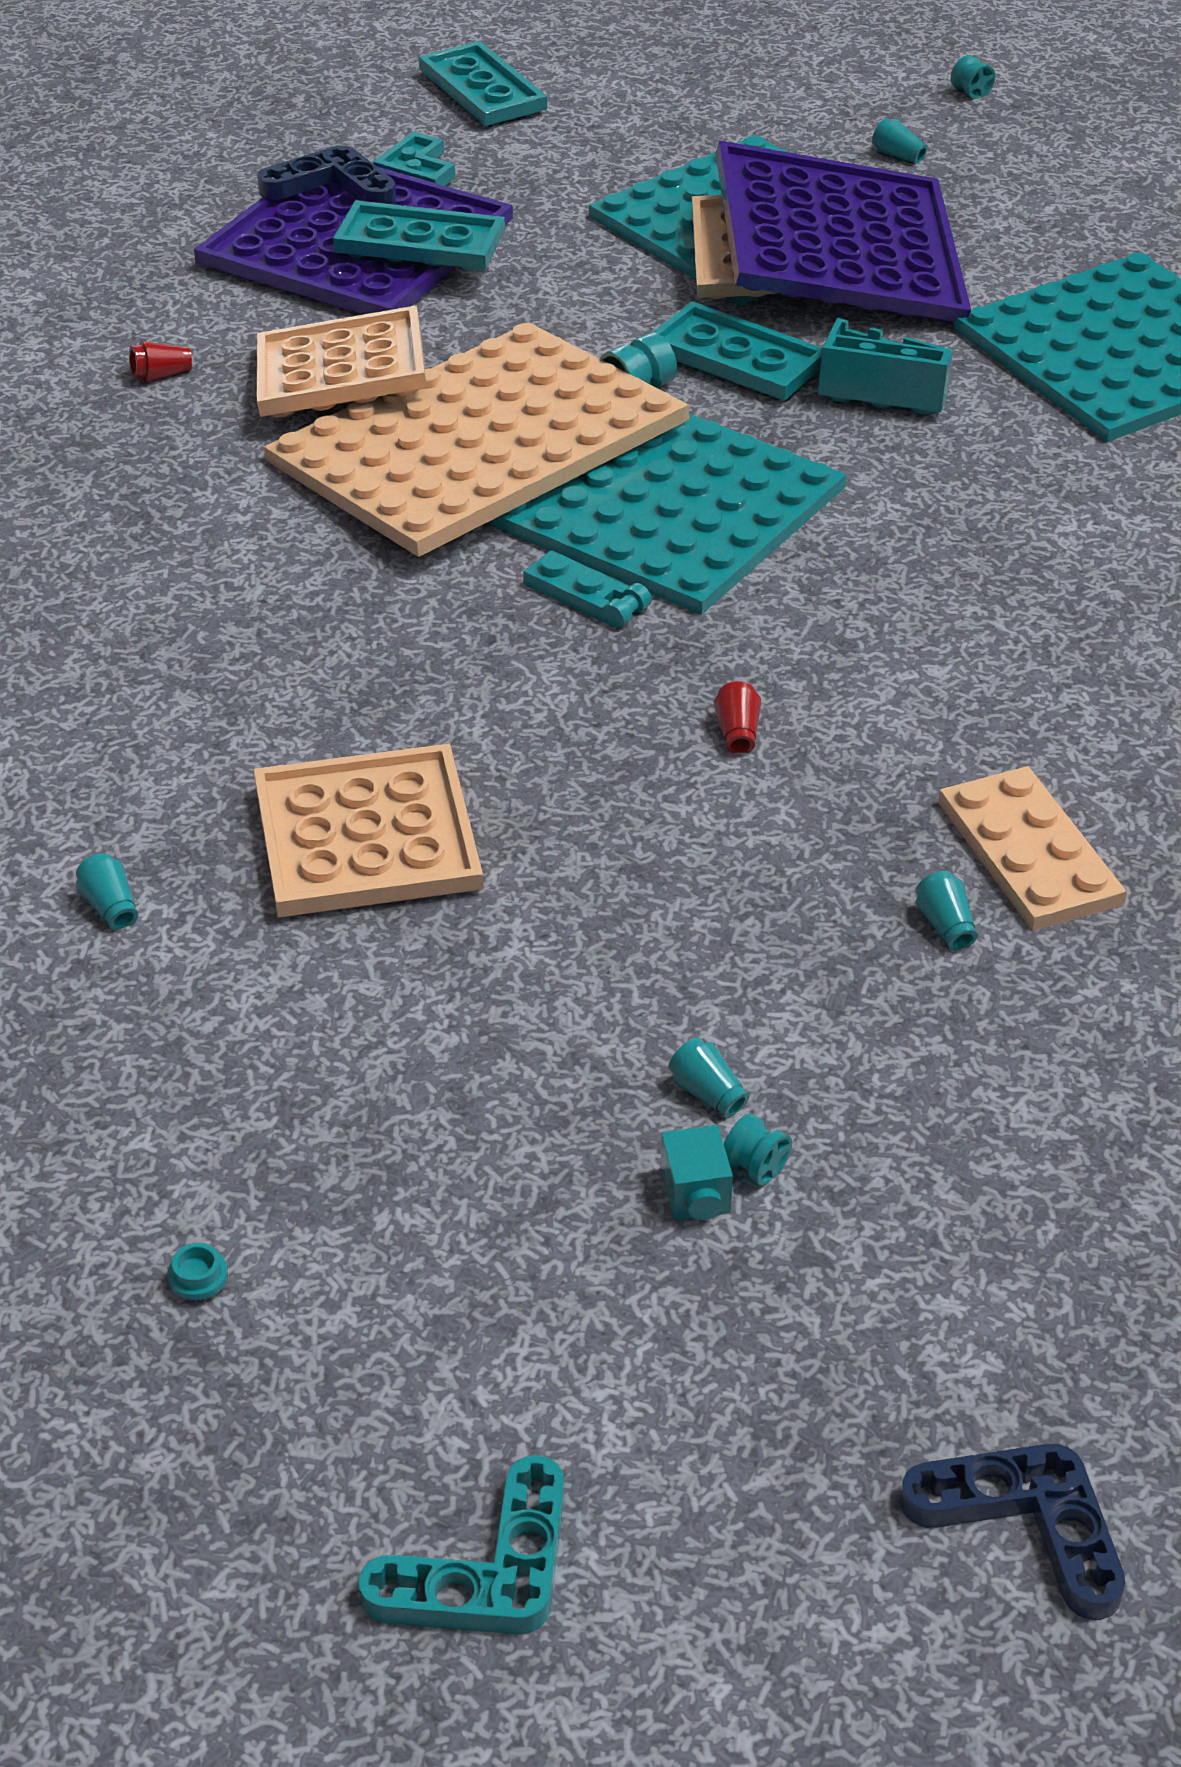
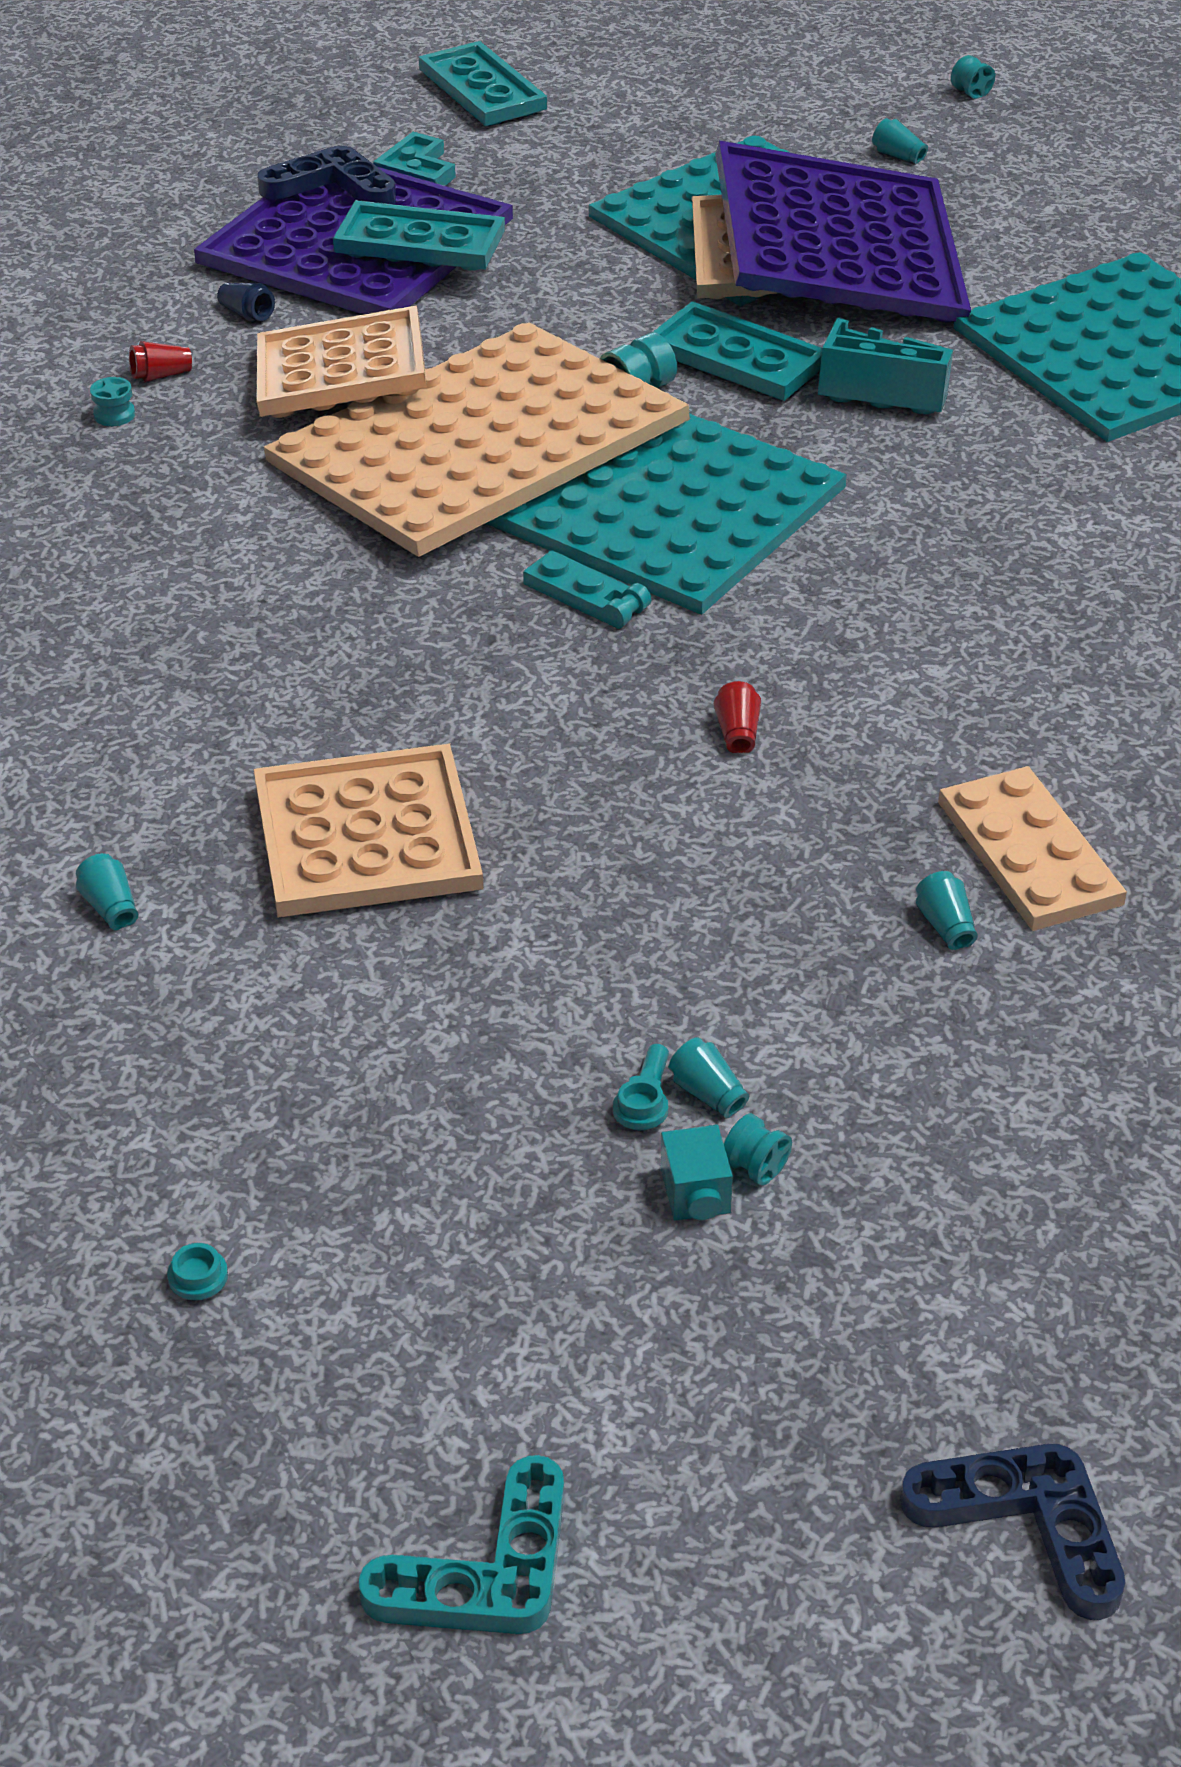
none -> teal wheel [90,377,135,427]
none -> dark blue cone [217,282,275,323]
none -> teal plate [613,1044,669,1131]

